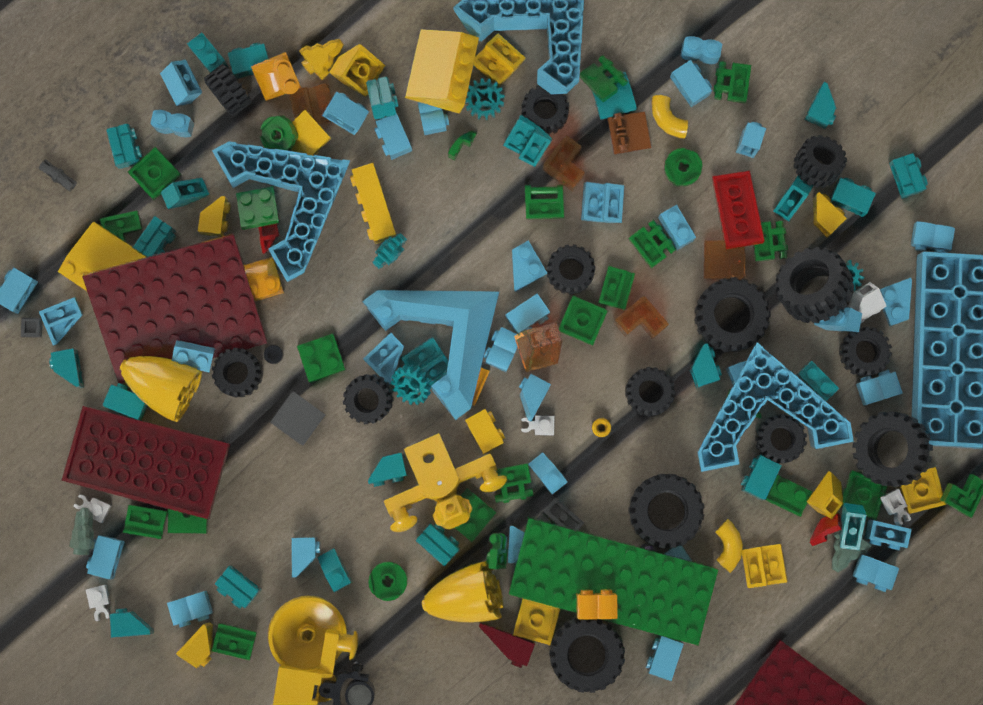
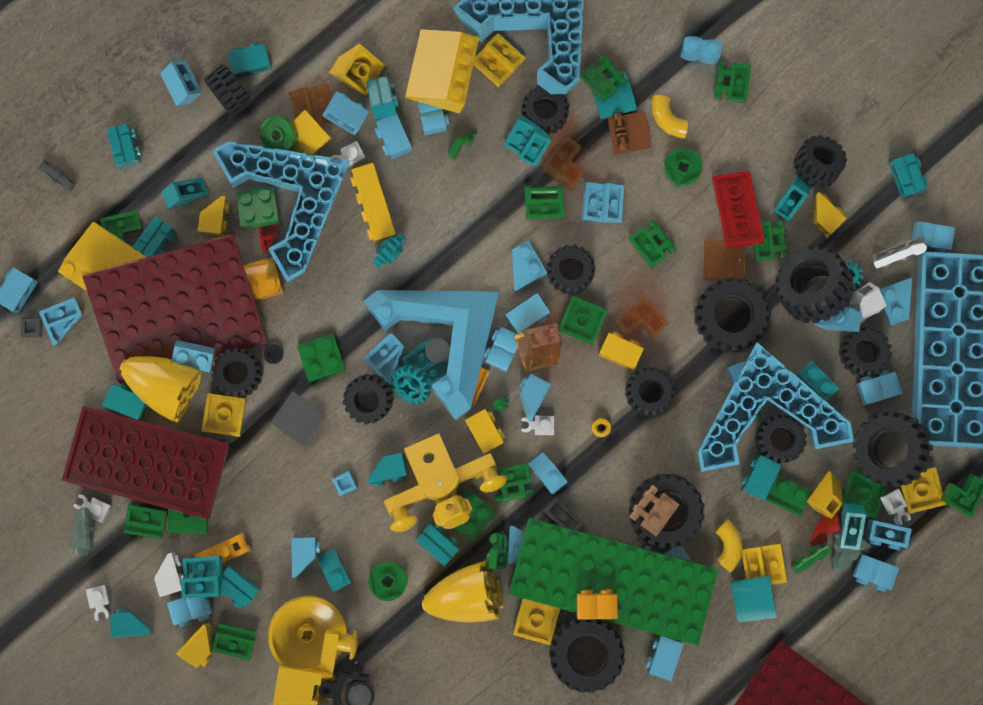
teal slope [49,348,84,388] -> none
medium azure brick [86,535,125,580] -> none
green plate [128,147,182,200] -> none
medium azure brick [150,110,194,138] -> none
teal brick [187,32,229,73] -> none
light orange slope [251,52,301,101] -> none
yellow rock [299,39,344,80] -> none
teal gear [465,78,505,120] -> none
dark red slope [479,622,535,668] -> none
green plate [598,266,635,311] -> none
medium azure brick [658,205,696,250] -> none
medium azure brick [670,60,712,107] -> none
teal slope [690,343,722,388] -> none
medium azure brick [736,122,766,158] -> none
teal slope [804,82,837,129] -> none
teal brick [830,177,876,217] -> none
none -> white slope [154,552,184,597]
none -> teal slope [181,556,222,599]
none -> light orange plate [194,533,251,564]
none -> yellow plate [201,393,247,437]
none -> white plate [331,141,366,167]
none -> medium azure tile [332,471,358,497]
none -> dark grey piece [425,338,450,363]
none -> green plate [492,396,510,412]
none -> yellow brick [598,332,644,371]
none -> medium nougat plate [629,485,679,537]
none -> teal slope [731,576,777,623]
none -> green plate [791,545,832,574]
none -> light grey hinge [873,237,927,269]

